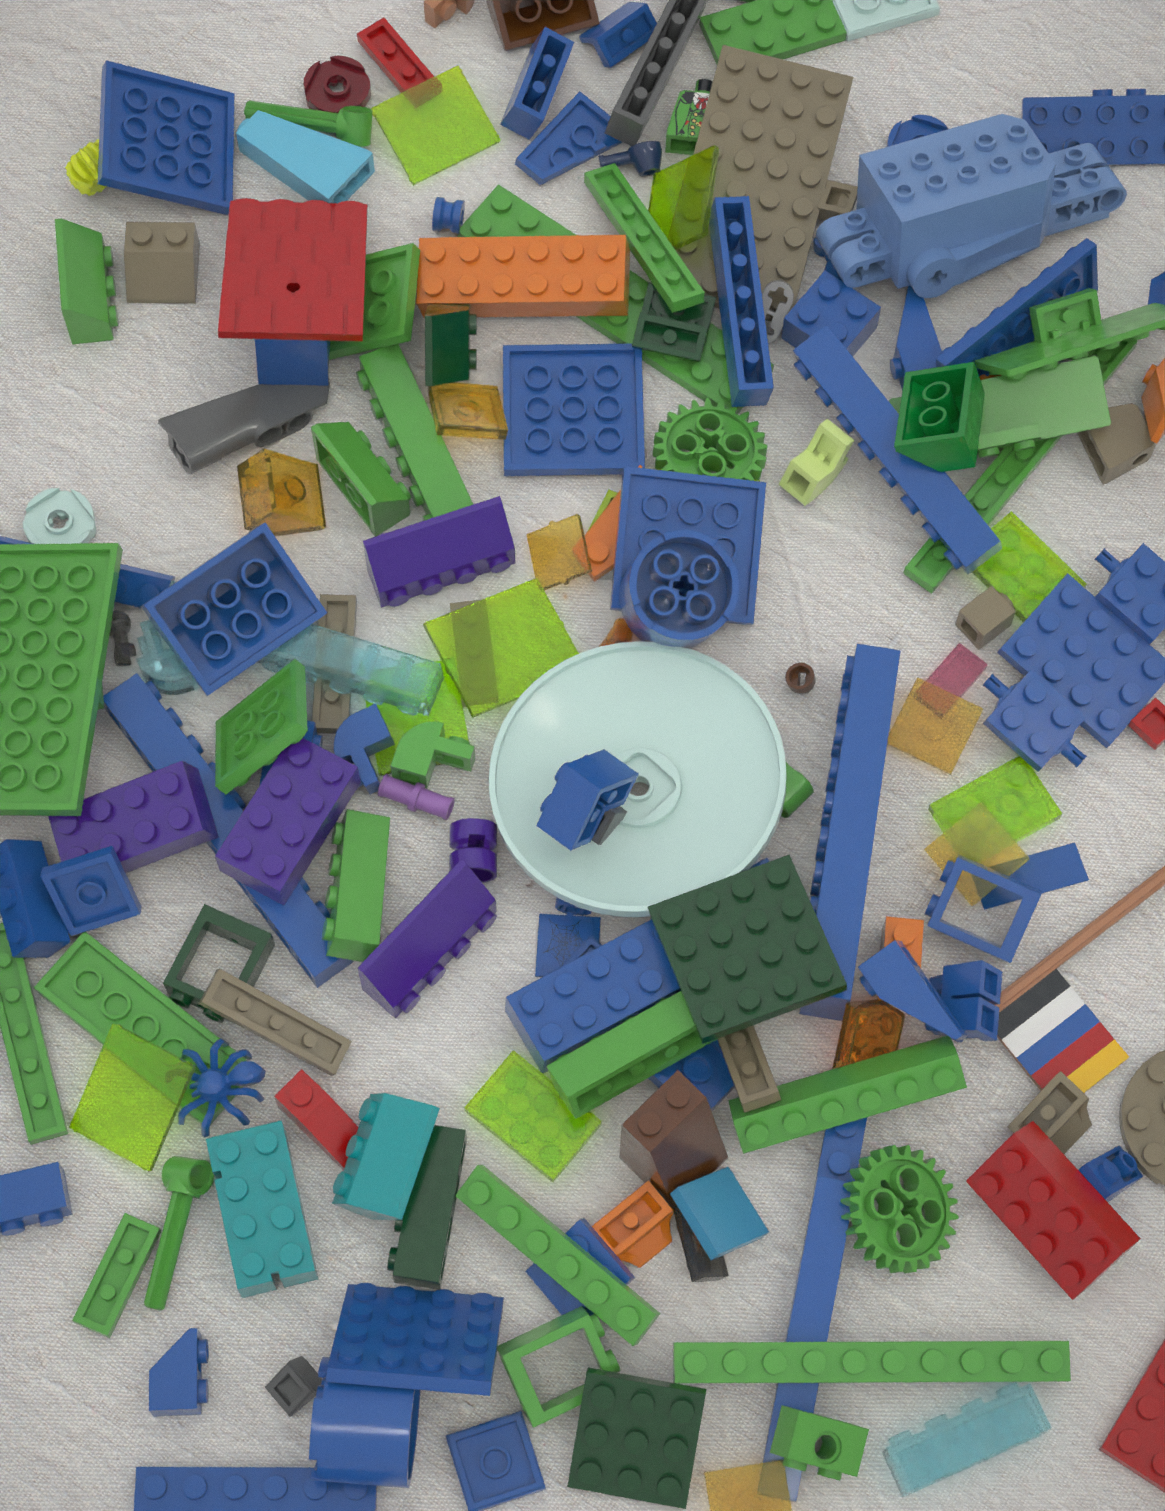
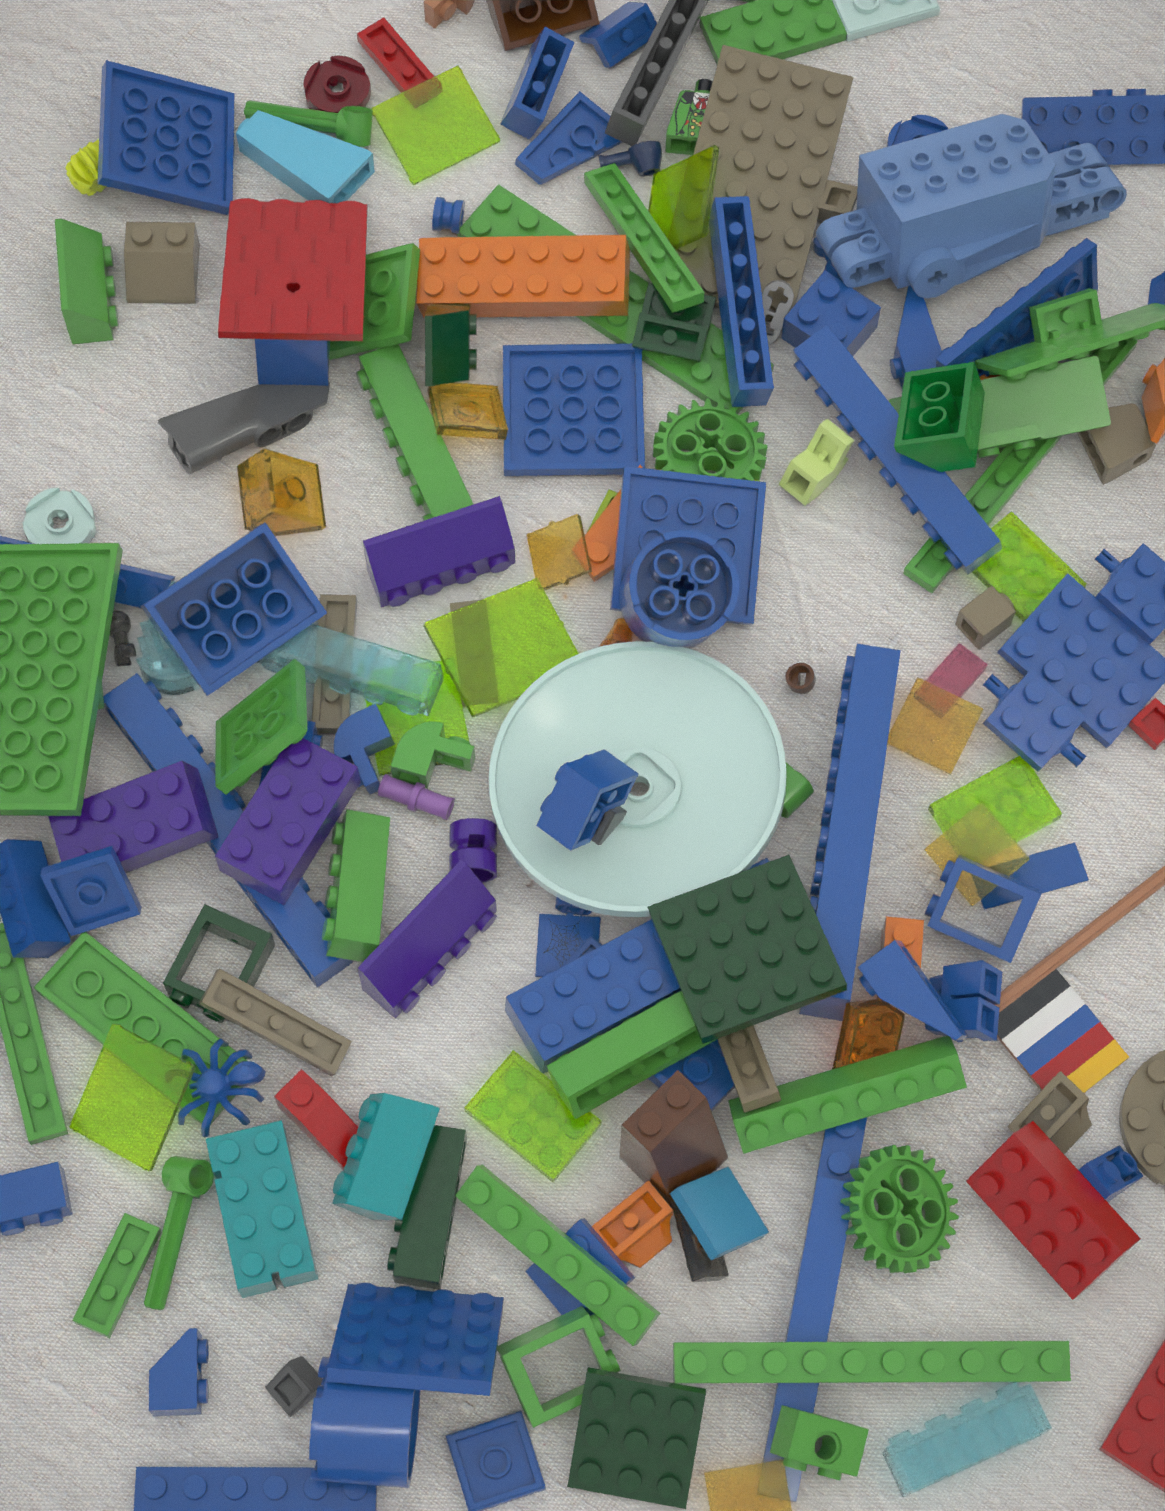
bright green slope [311,422,411,537] -> none

